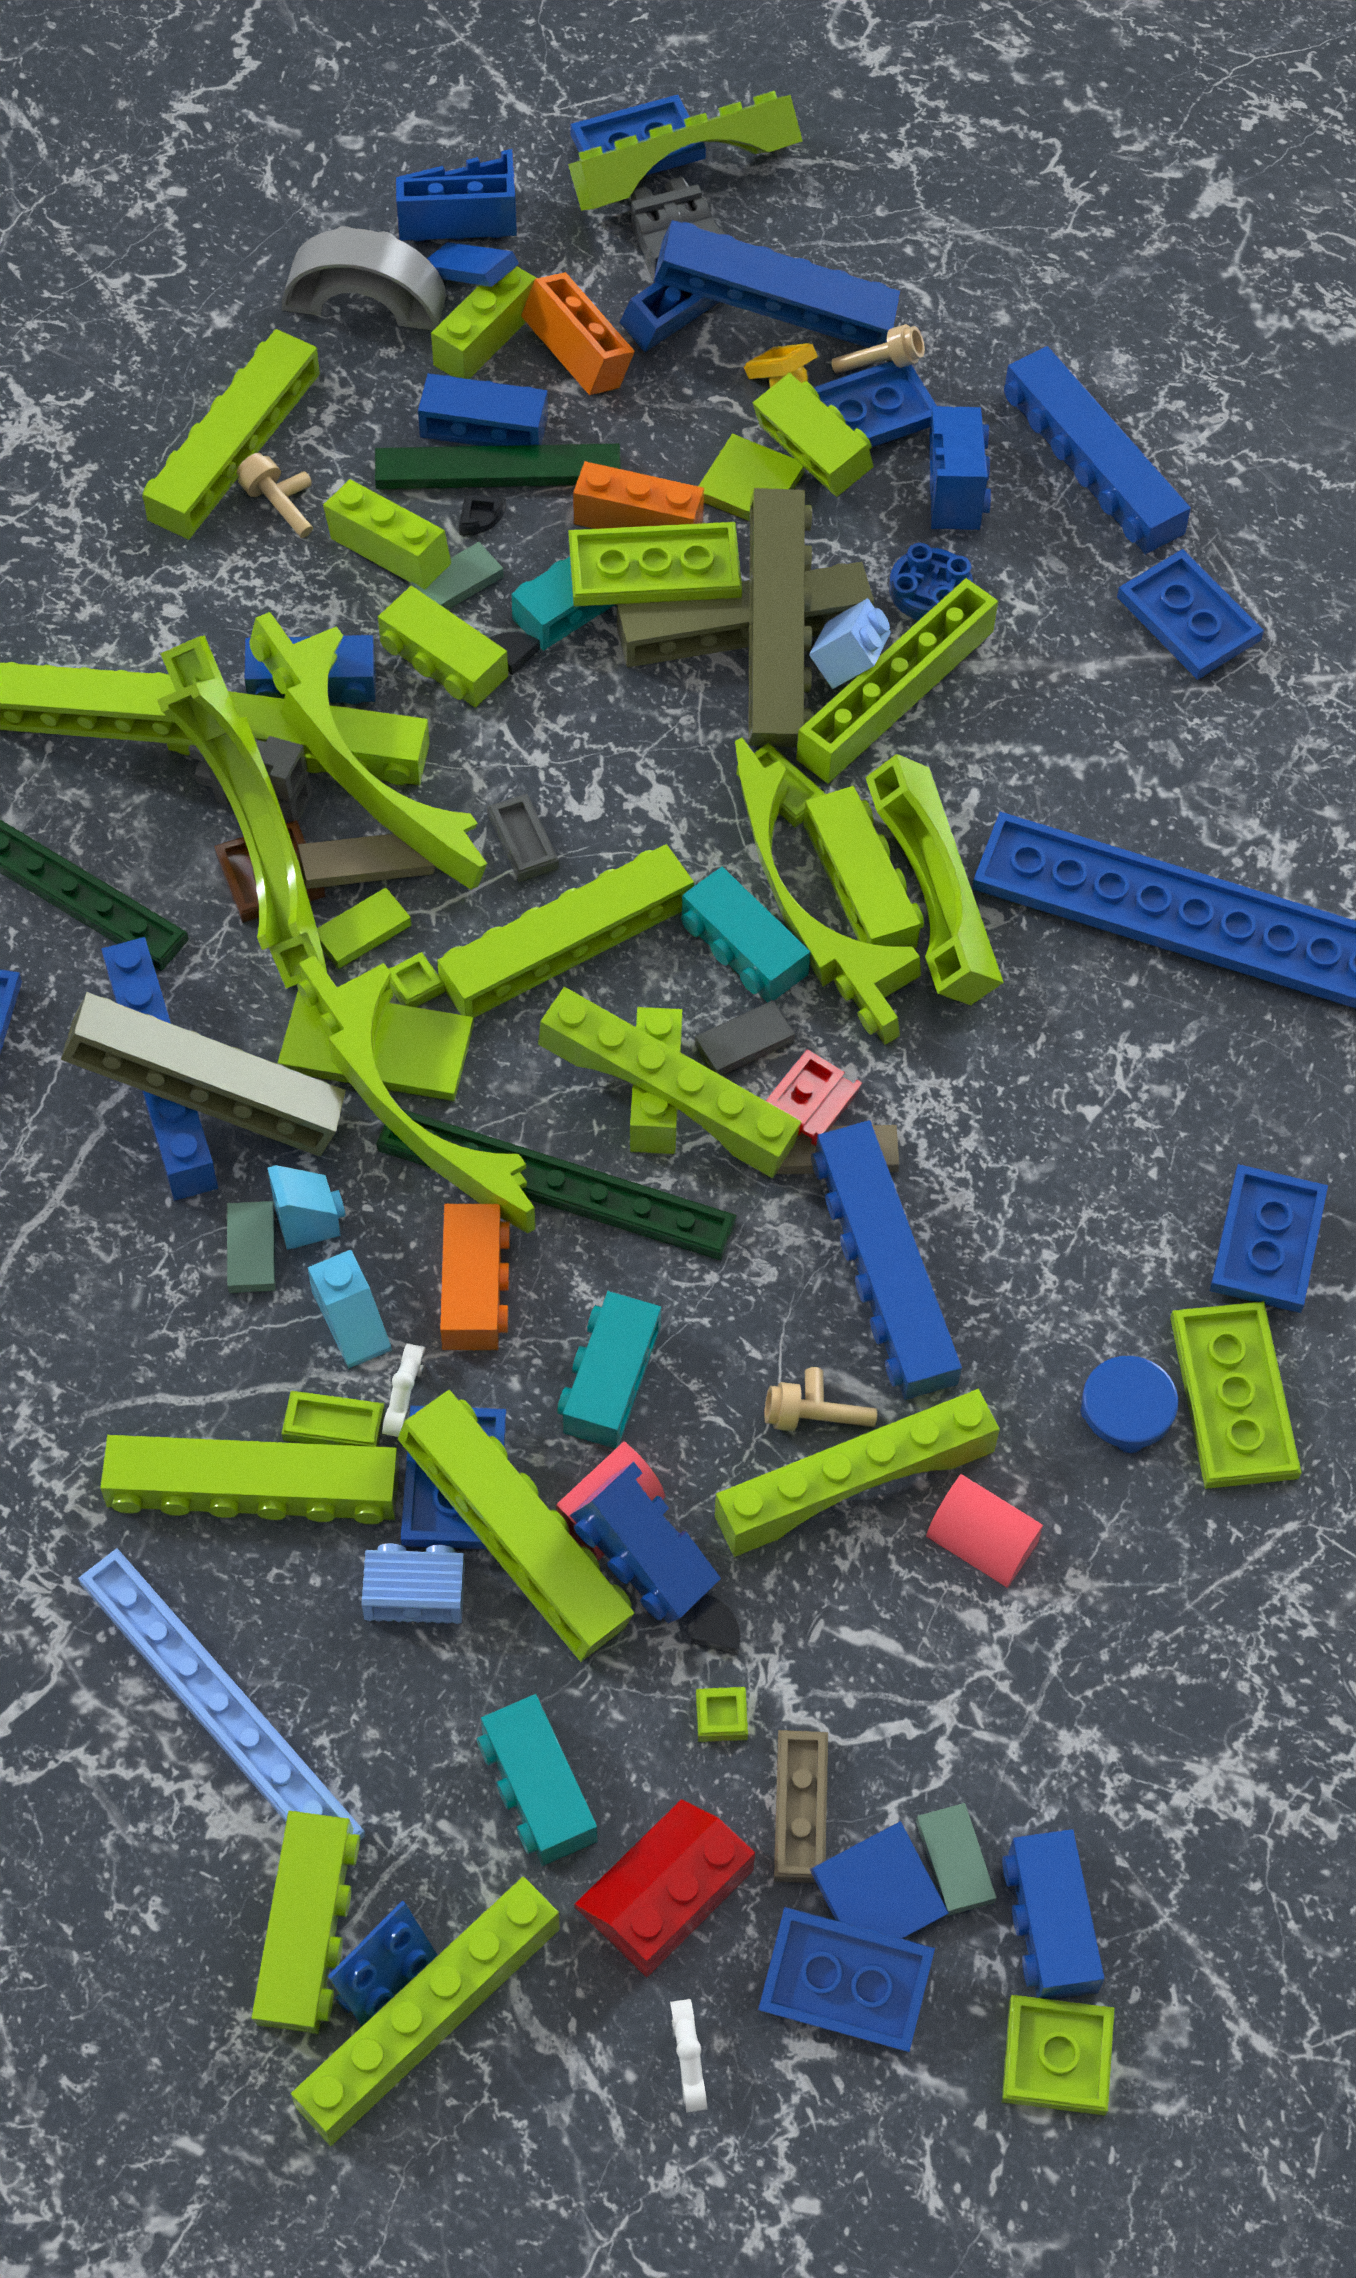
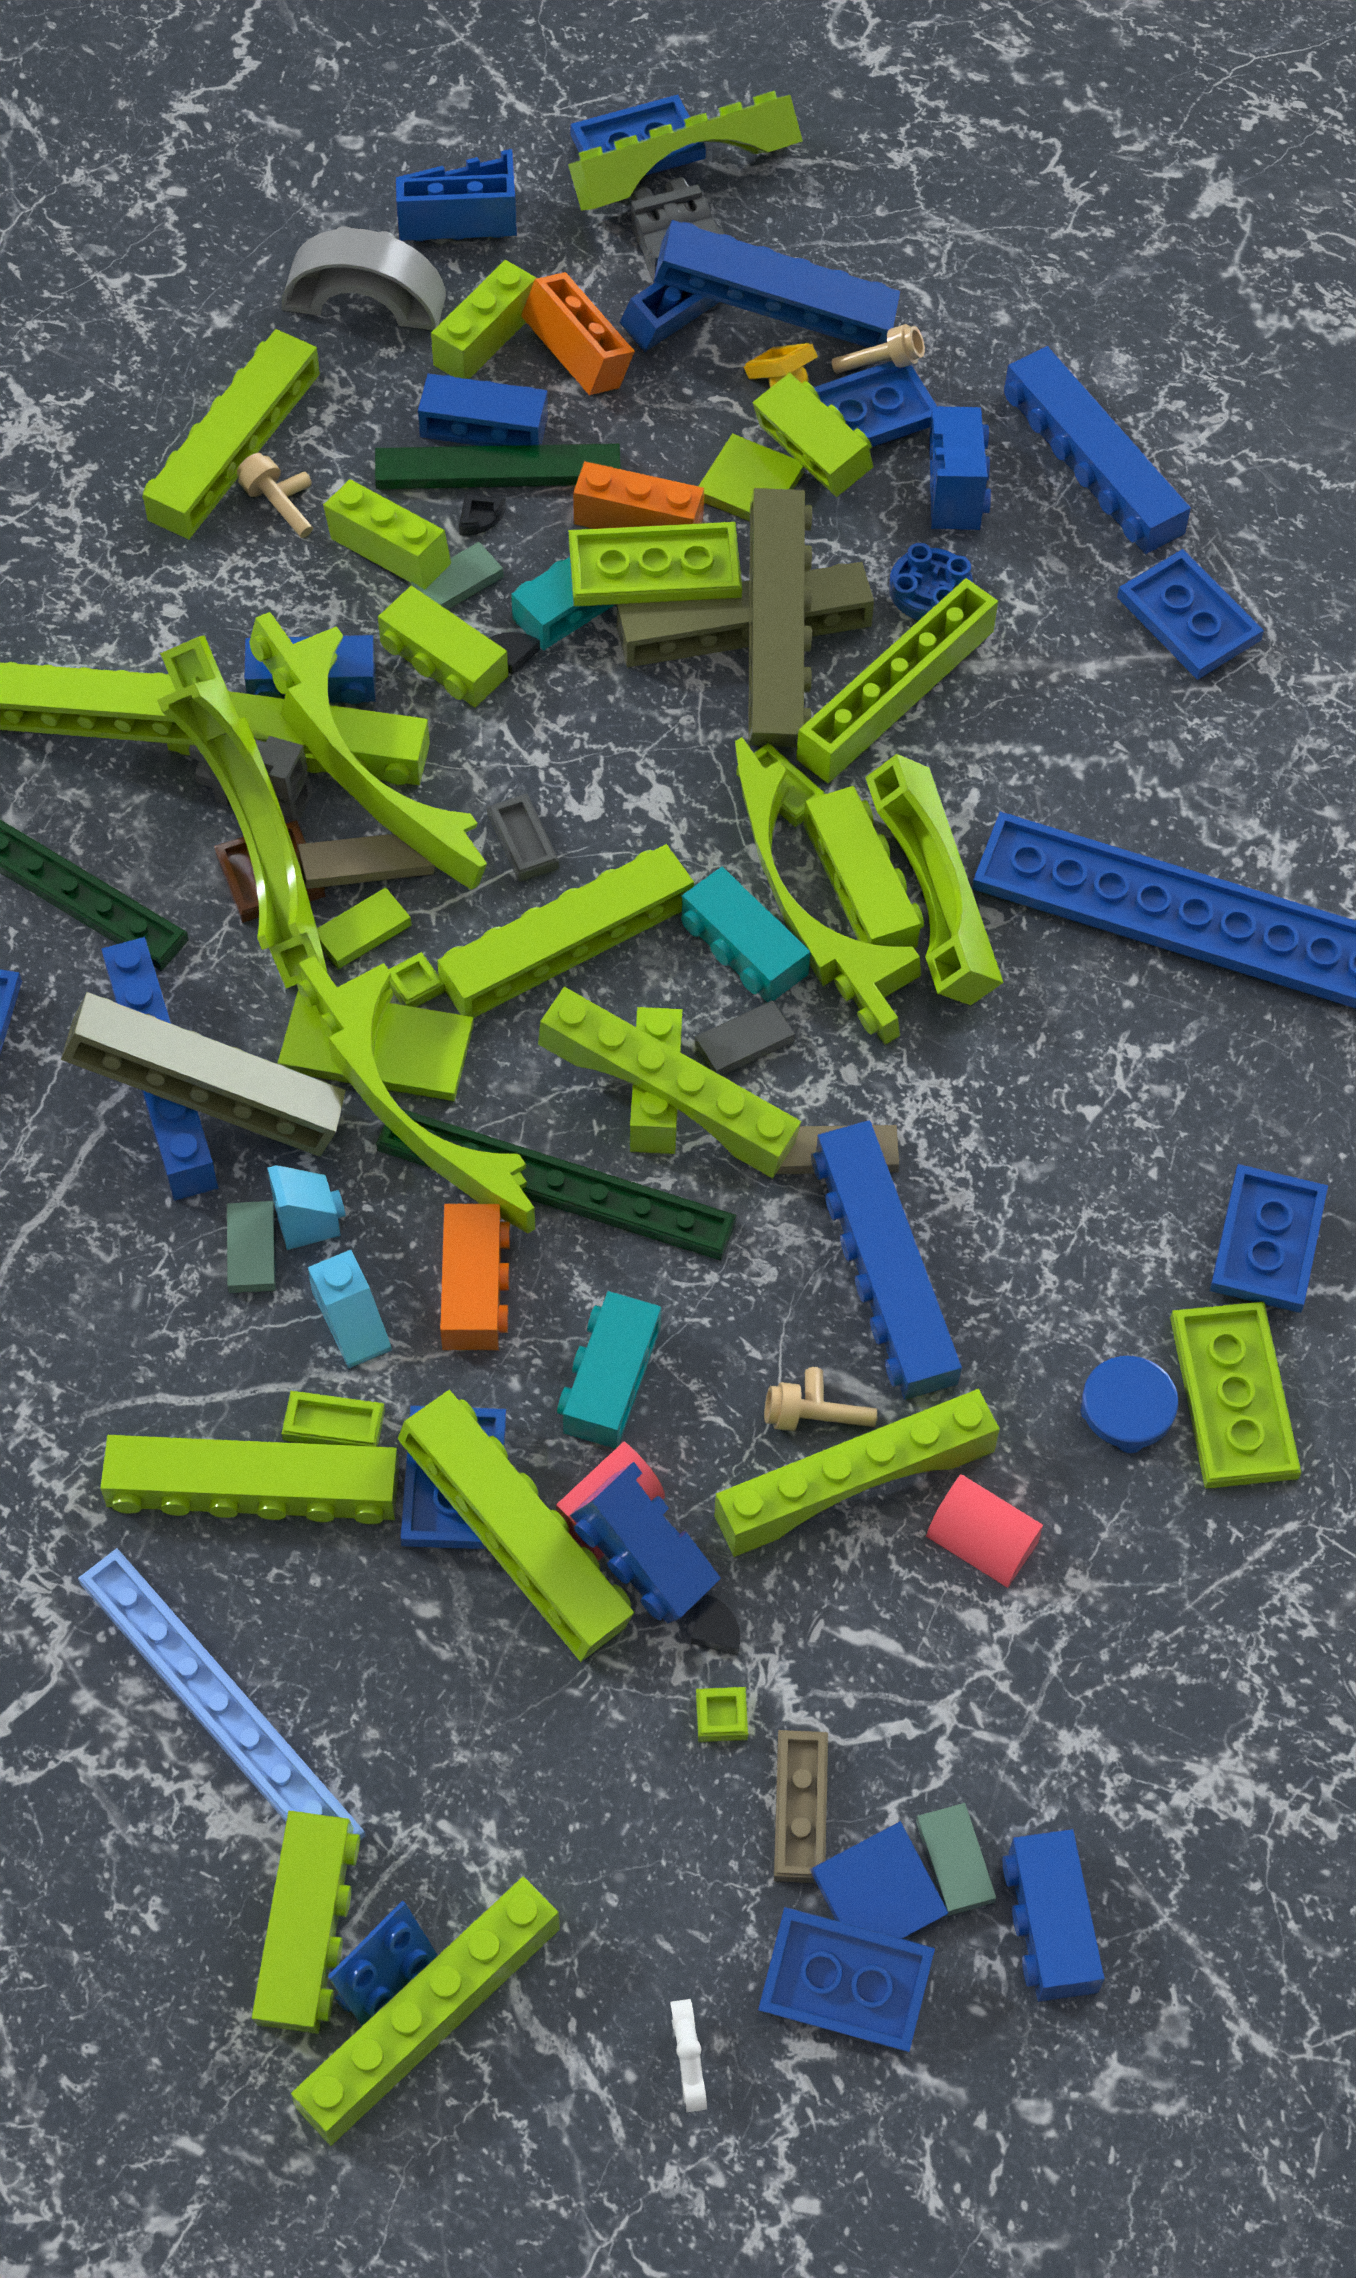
light blue brick [362,1543,465,1624] -> none
white arm [382,1343,426,1437] -> none
blue tile [427,242,519,287] -> none
teal brick [476,1694,598,1866] -> none
red slope [574,1799,755,1978] -> none
plate [765,1049,862,1146] -> none
light blue brick [809,598,891,689] -> none
lime tile [1002,1995,1114,2116] -> none

